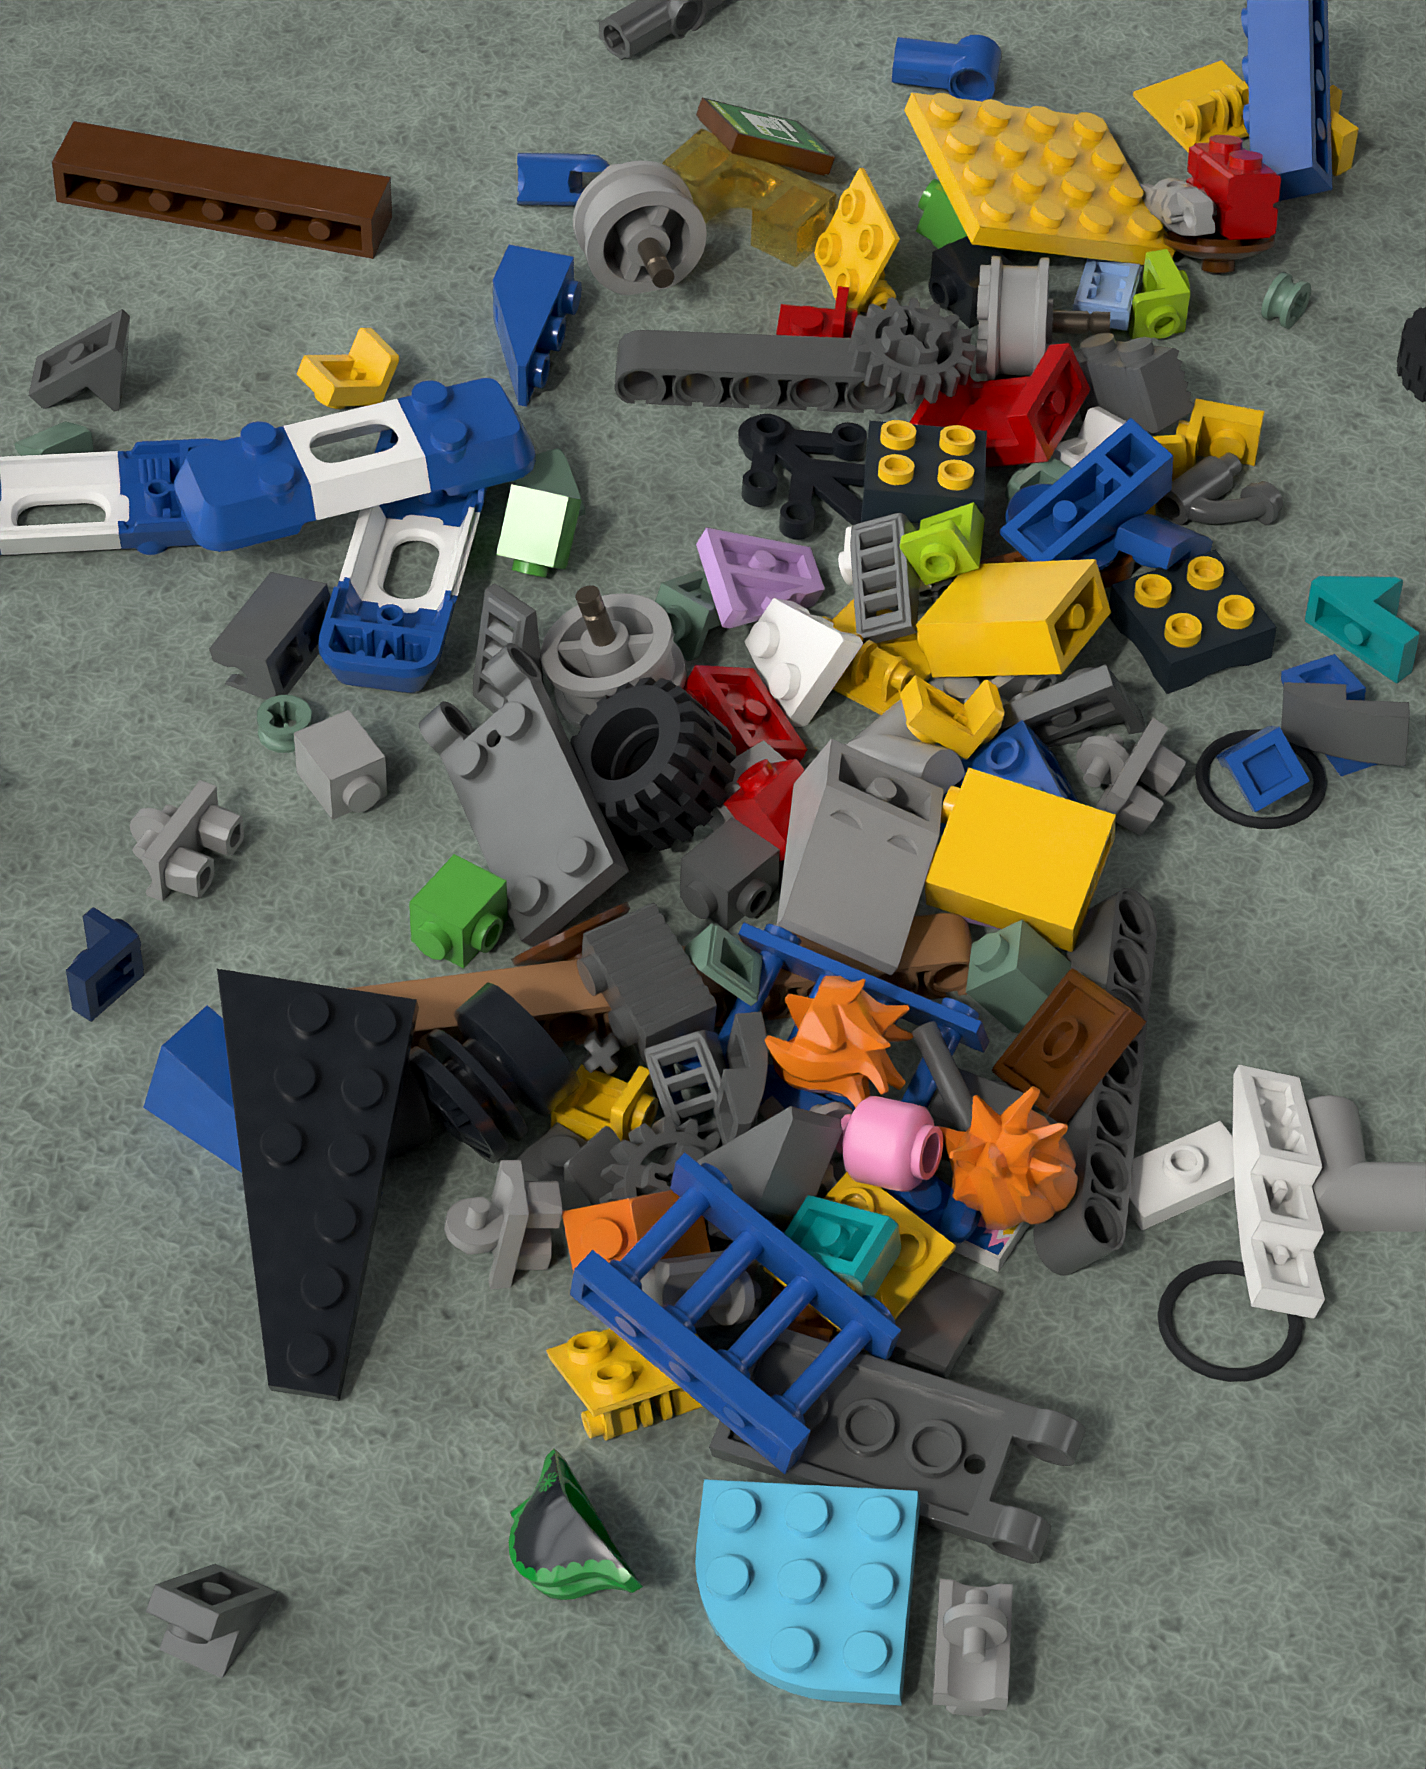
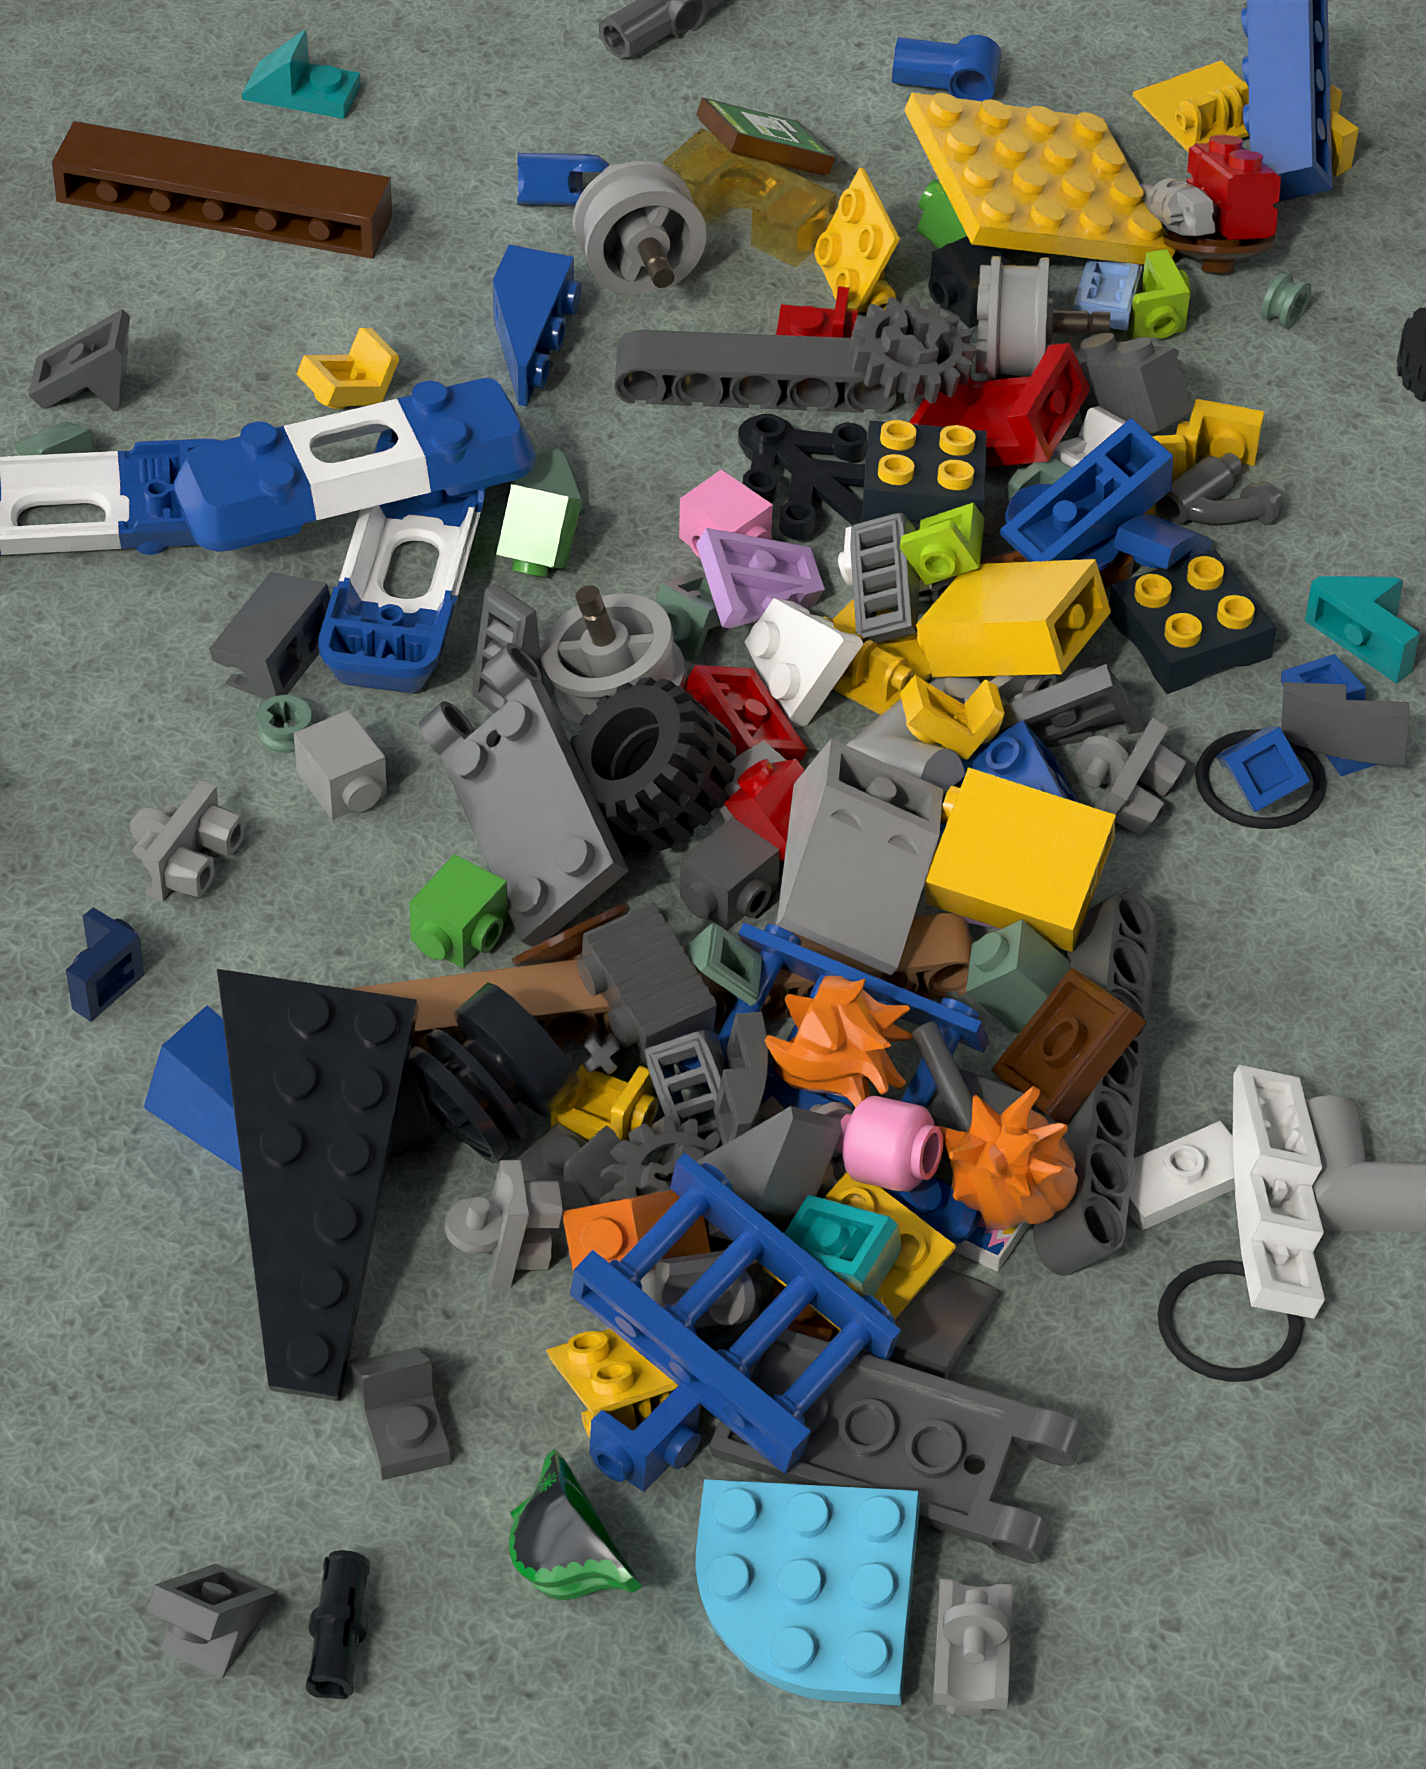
none -> teal slope [241,30,361,119]
none -> black pin [306,1550,370,1699]
none -> dark grey slope [349,1347,451,1480]
none -> blue bracket [589,1386,701,1492]
none -> bright pink brick [679,470,773,558]

